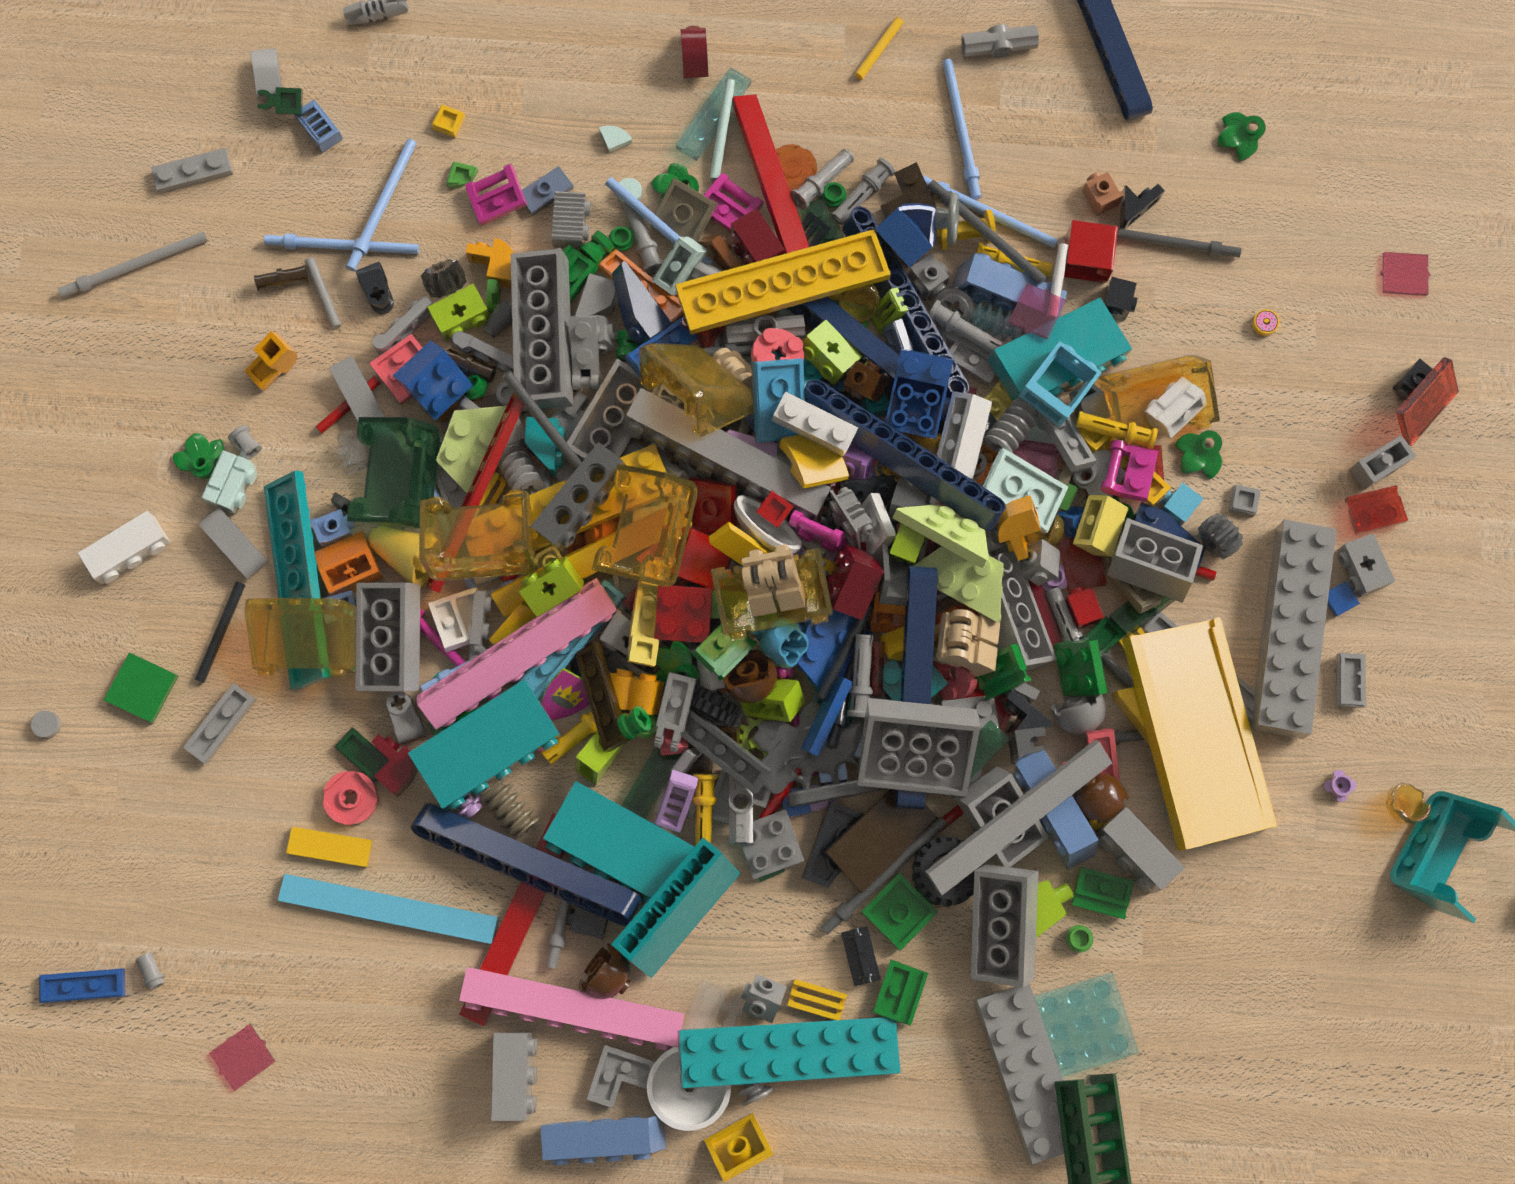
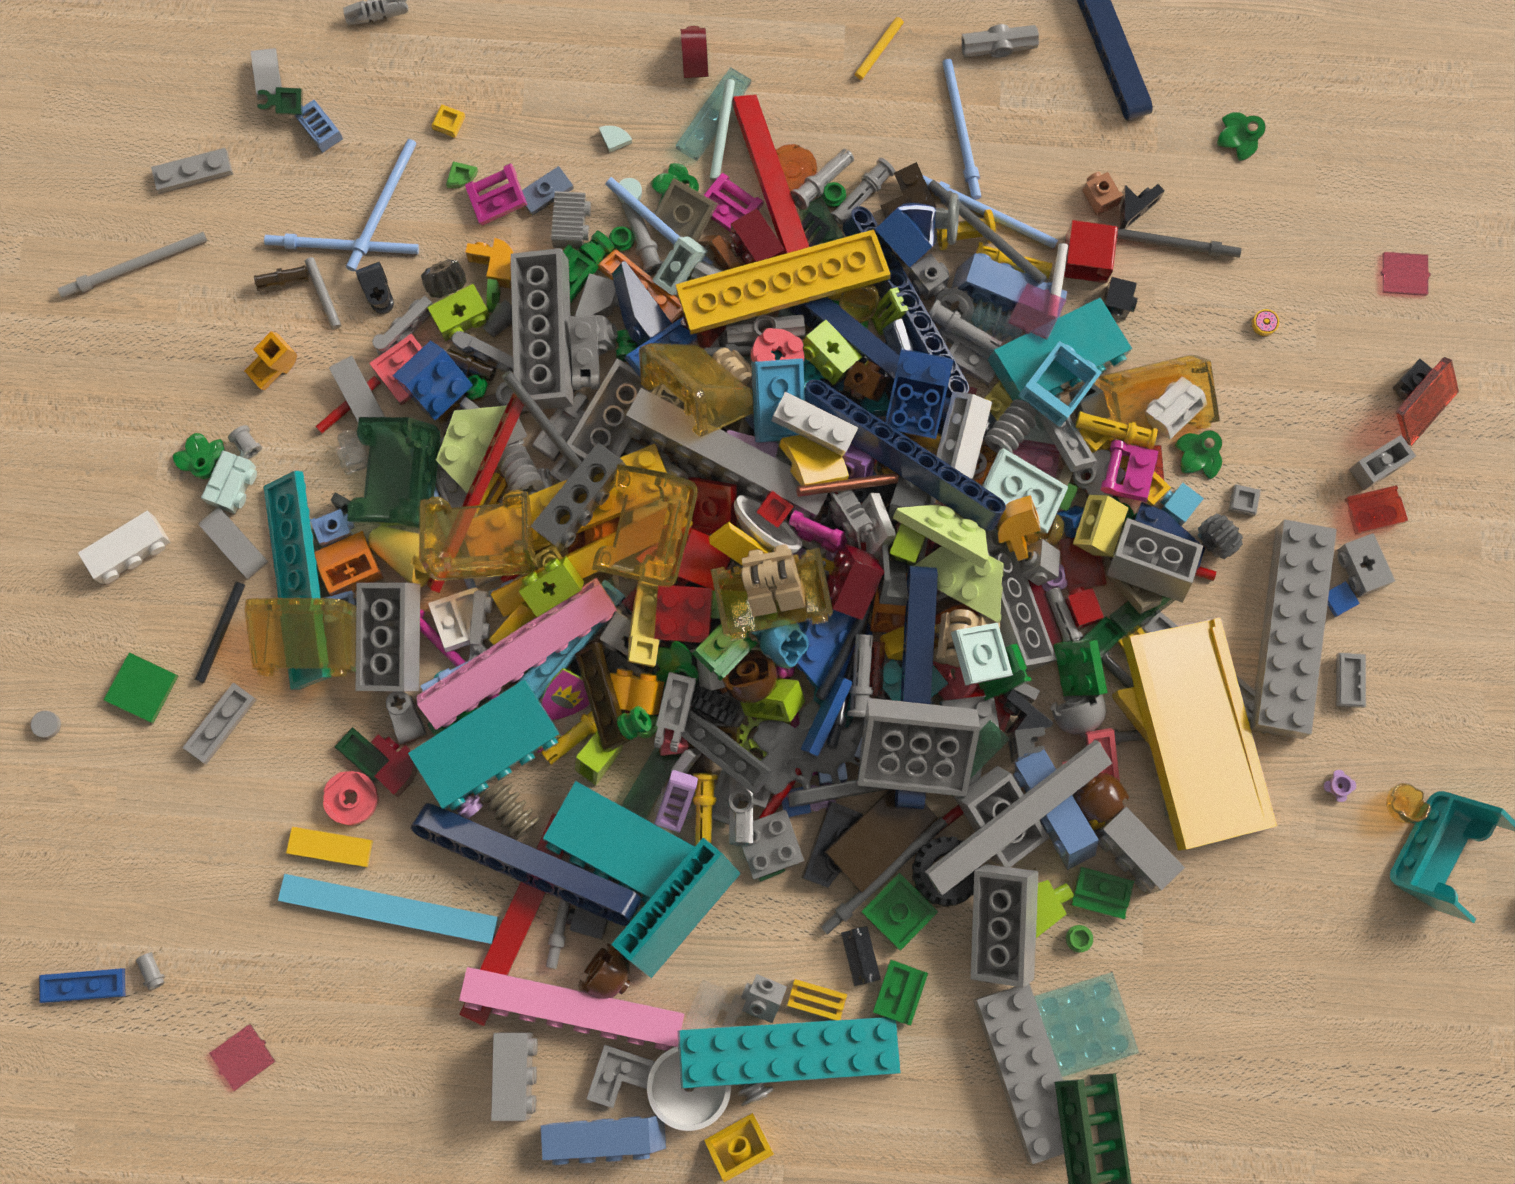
teal slope [524,417,565,476] -> none
none -> copper bar [796,473,898,497]
none -> light aqua tile [951,623,1013,685]

